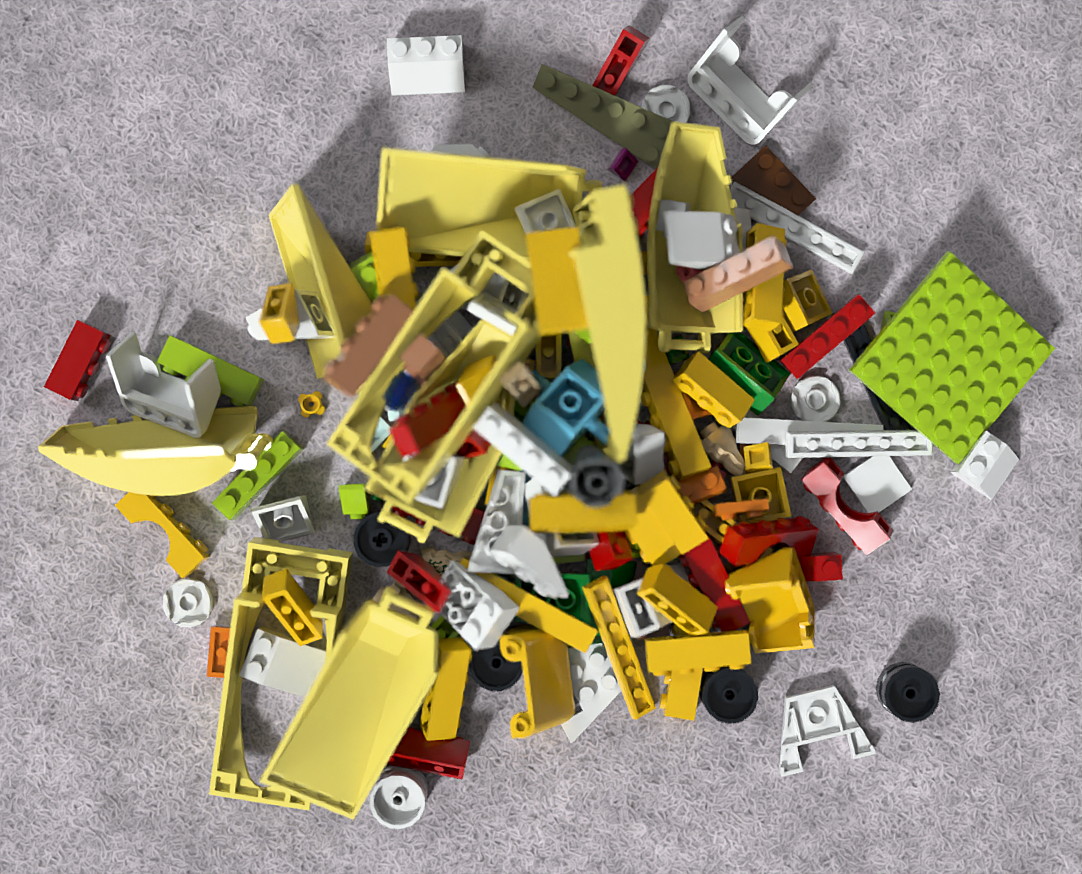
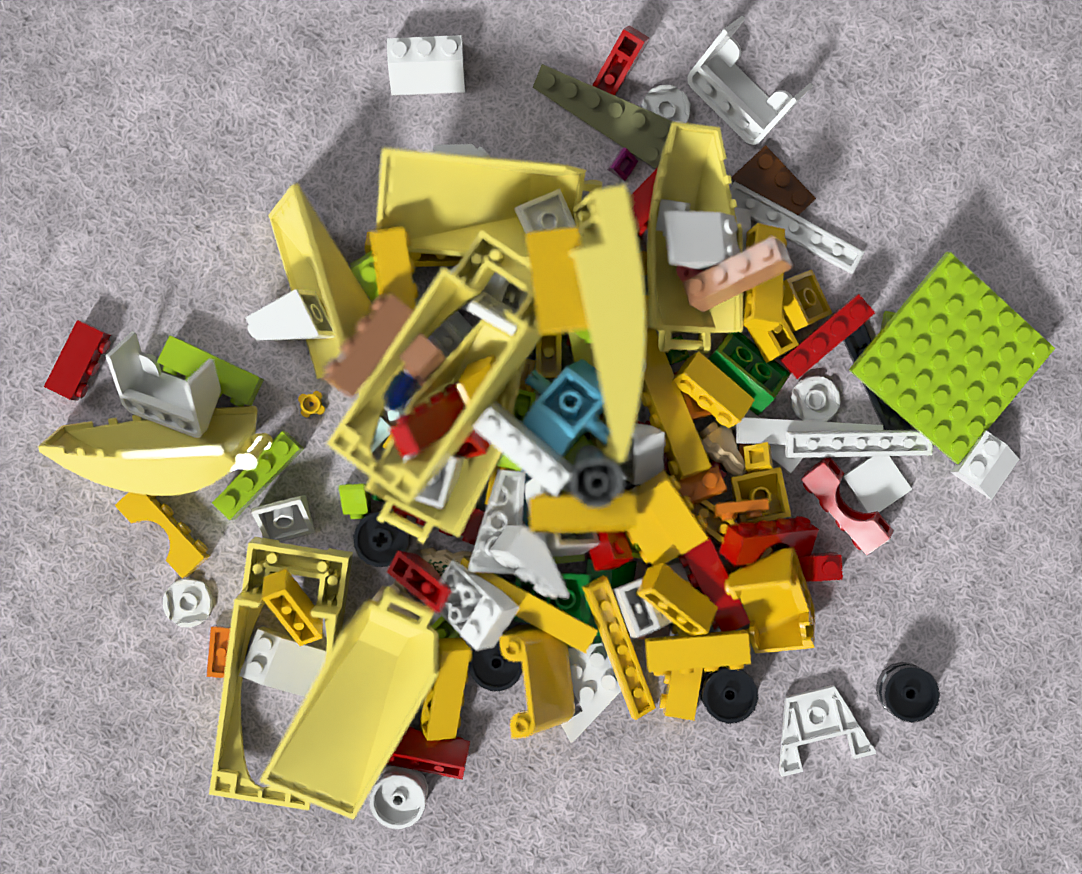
yellow slope [259,283,299,344] -> none
tan plate [500,361,542,408] -> none

